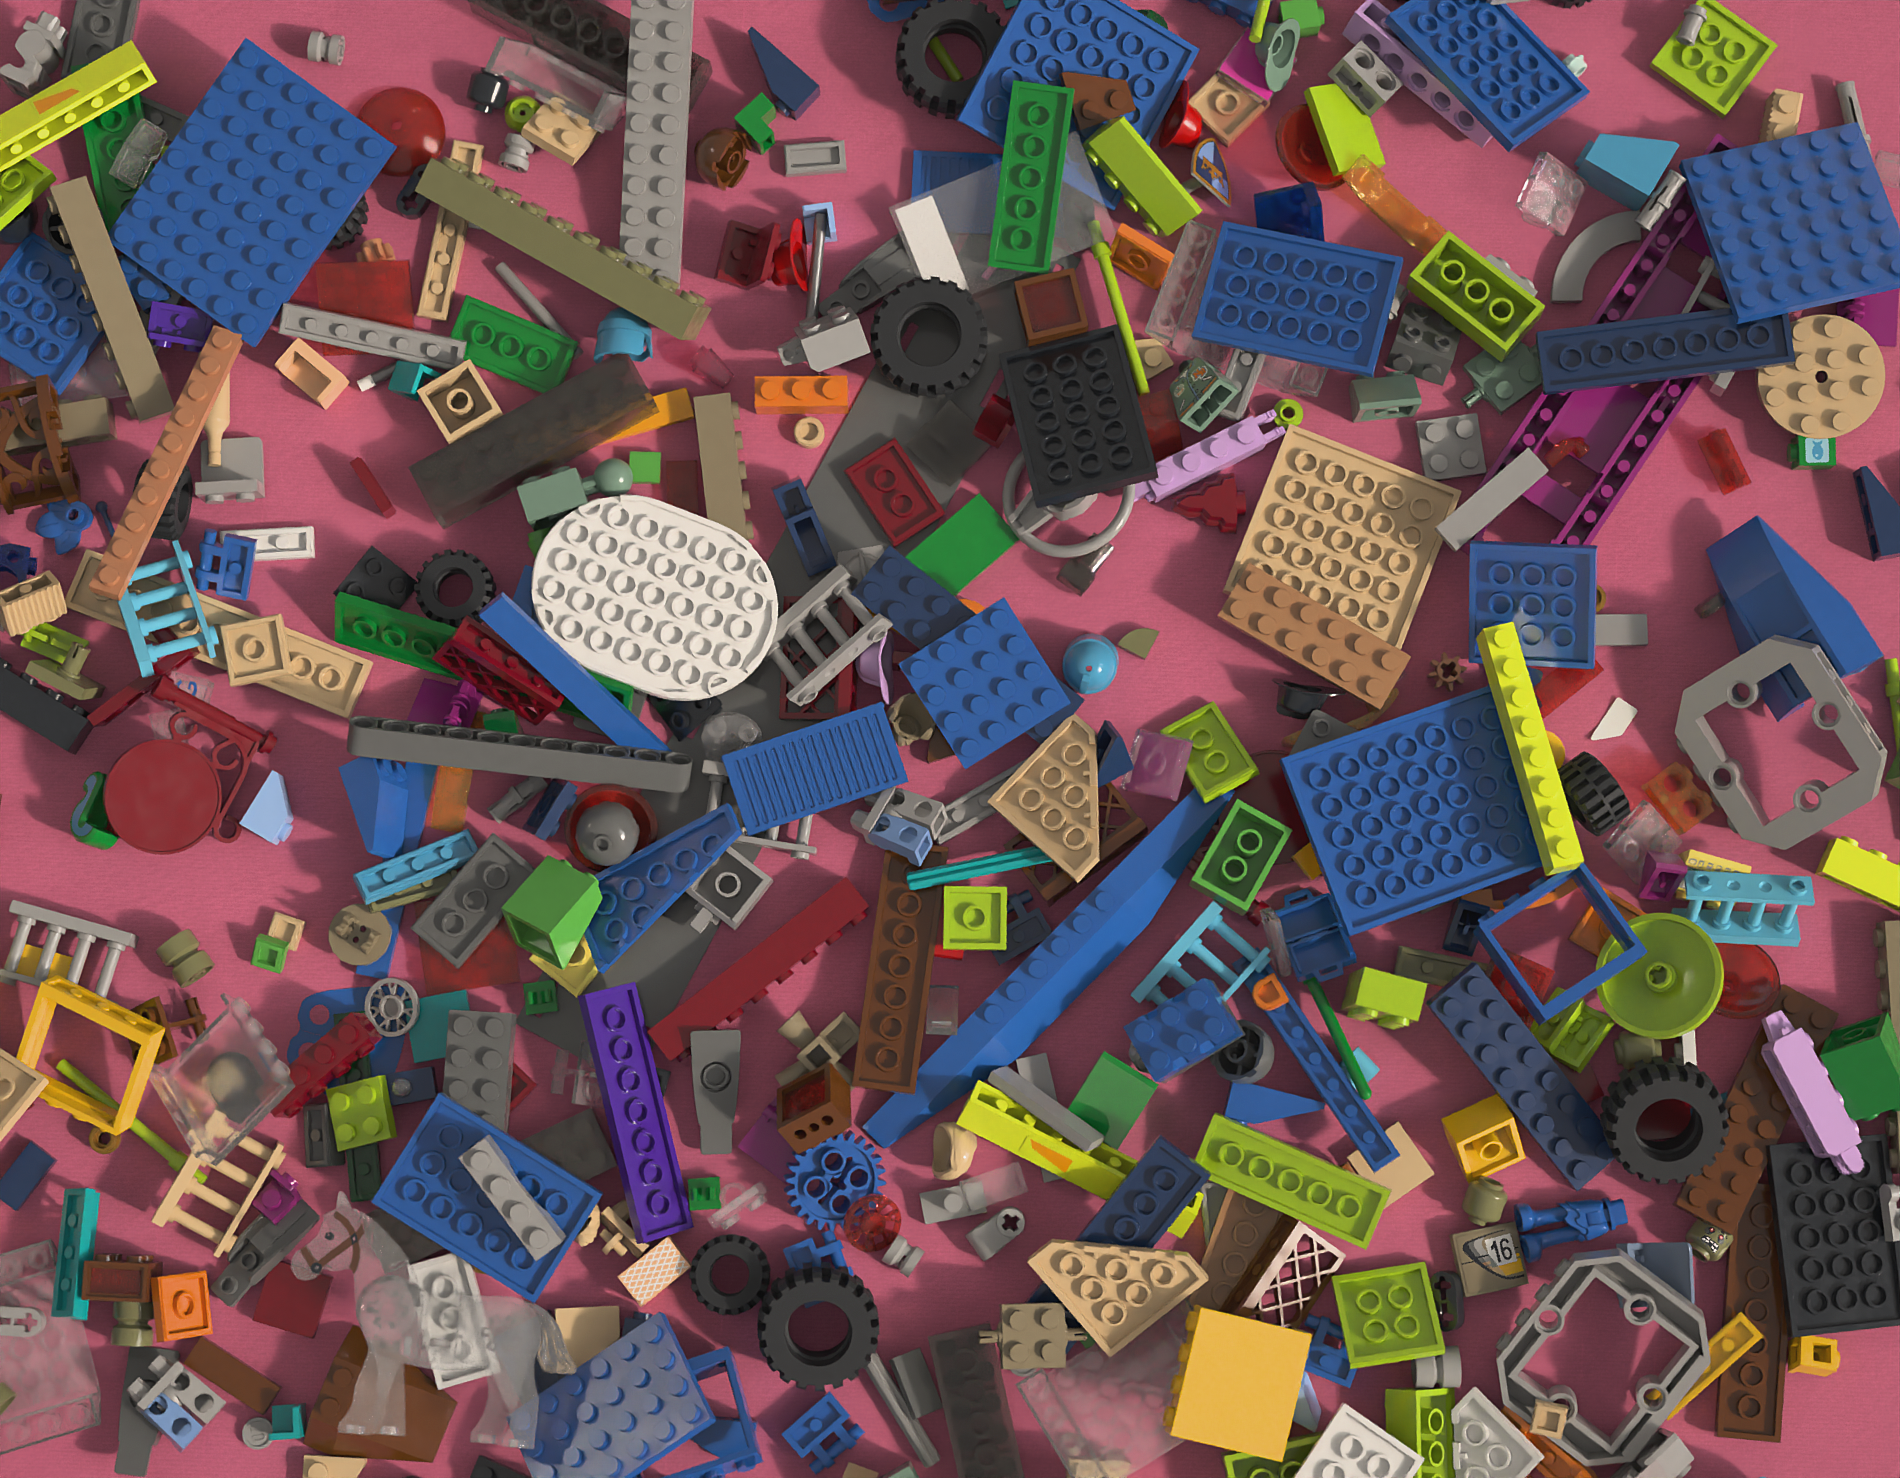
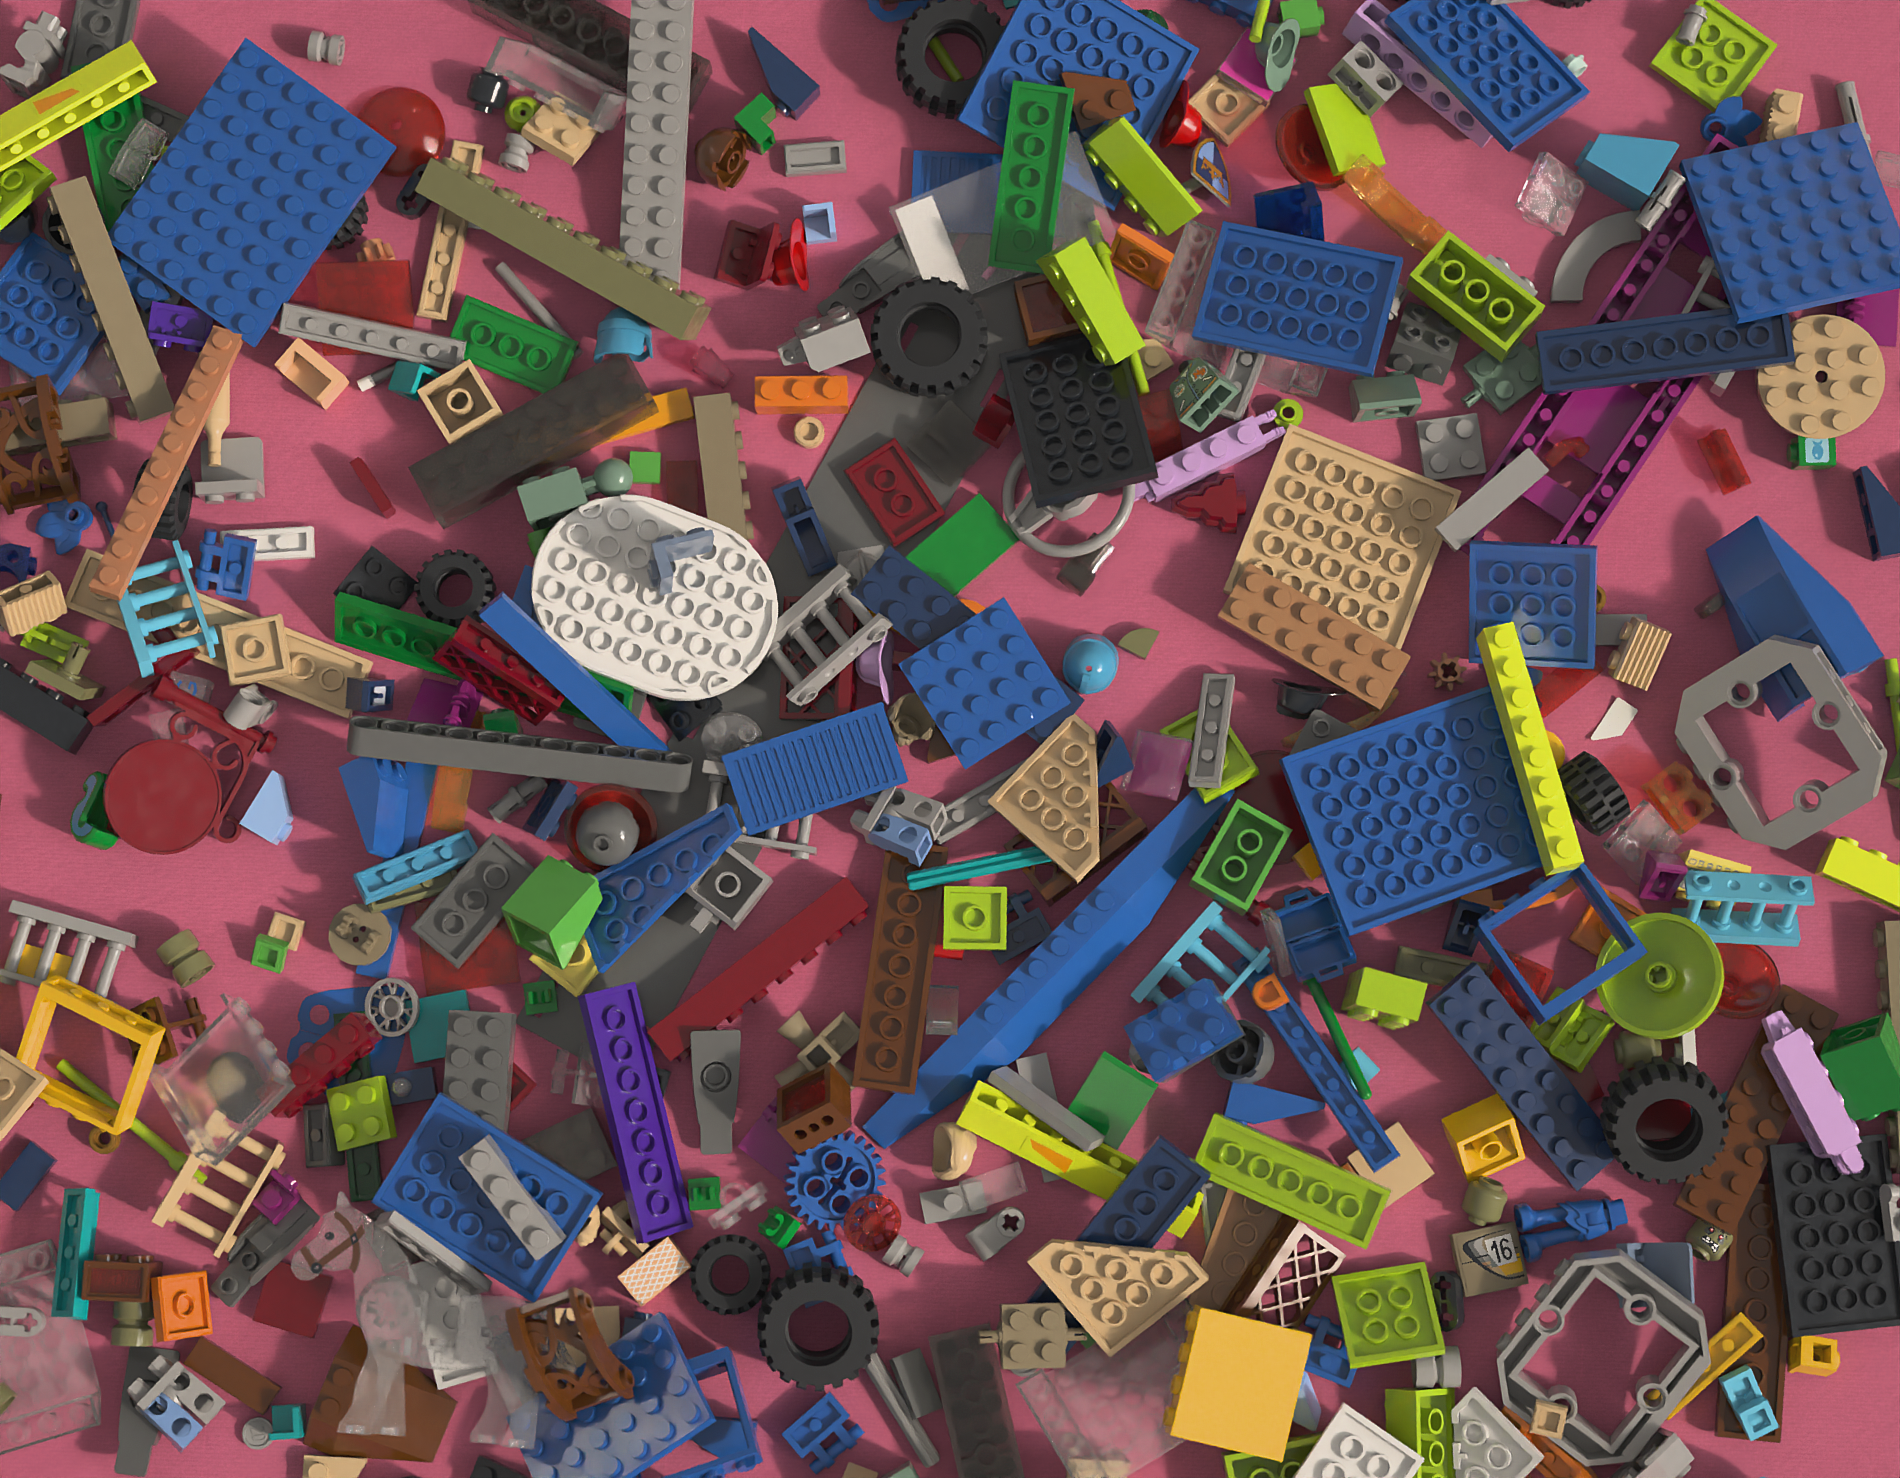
flat silver bar [805,213,827,319] -> none
none -> light grey piece [223,683,278,730]
none -> dark blue slope [345,677,395,713]
none -> light grey tile [375,1210,493,1295]
none -> reddish brown fence [504,1287,634,1422]
none -> sand blue bracket [647,527,714,596]
none -> green tile [758,1205,802,1250]
none -> lime wedge [1036,237,1146,366]
none -> light grey tile [1188,673,1235,788]
none -> tan brick [1607,616,1672,691]
none -> blue plate [1700,96,1763,147]
none -> medium azure slope [1718,1365,1779,1441]

